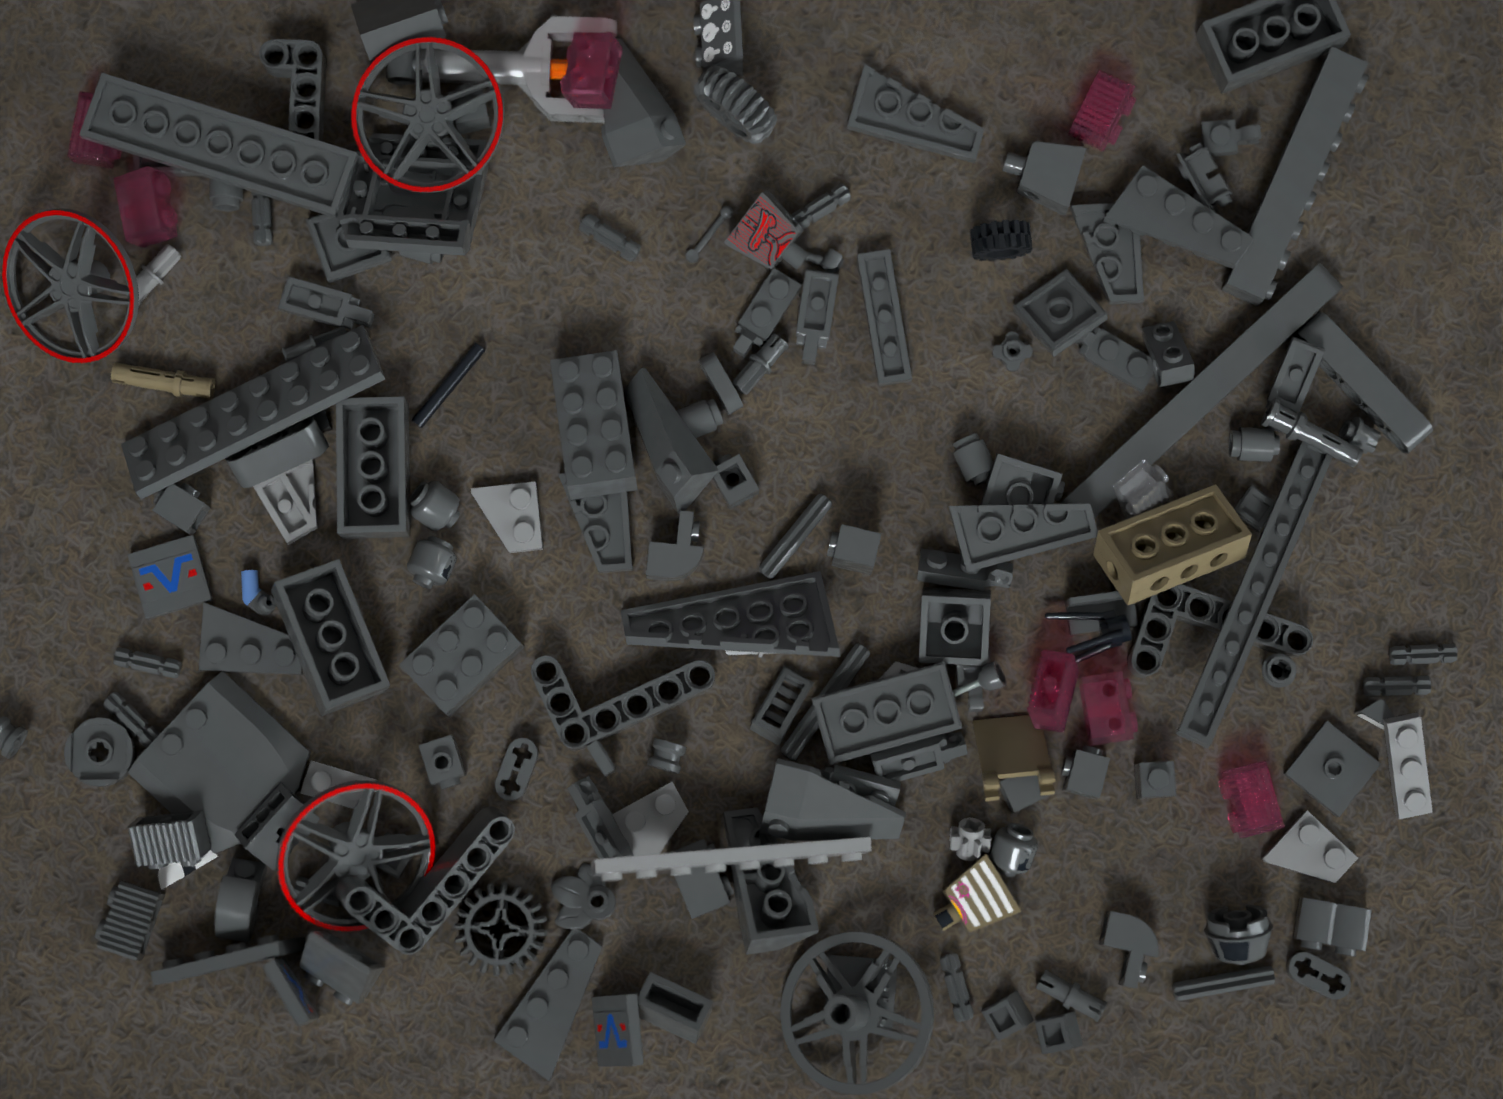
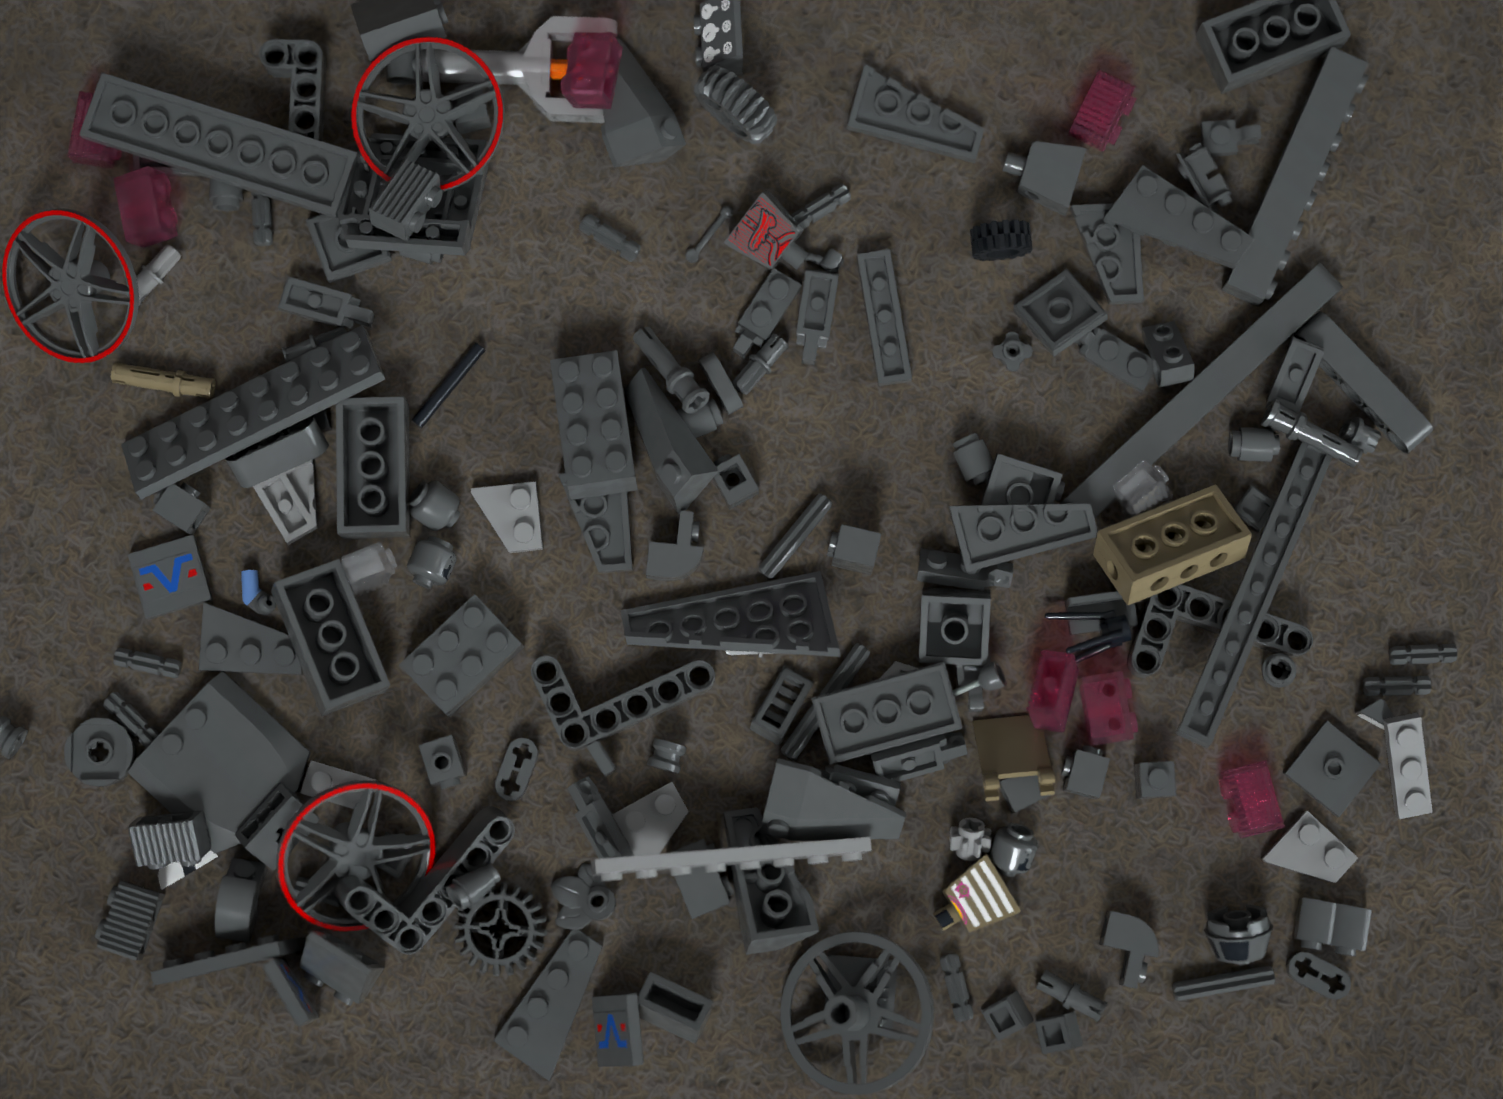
none -> clear brick [341,542,397,599]
none -> dark grey brick [369,159,443,241]
none -> dark grey cone [446,863,500,911]
none -> dark grey pin [633,326,710,414]

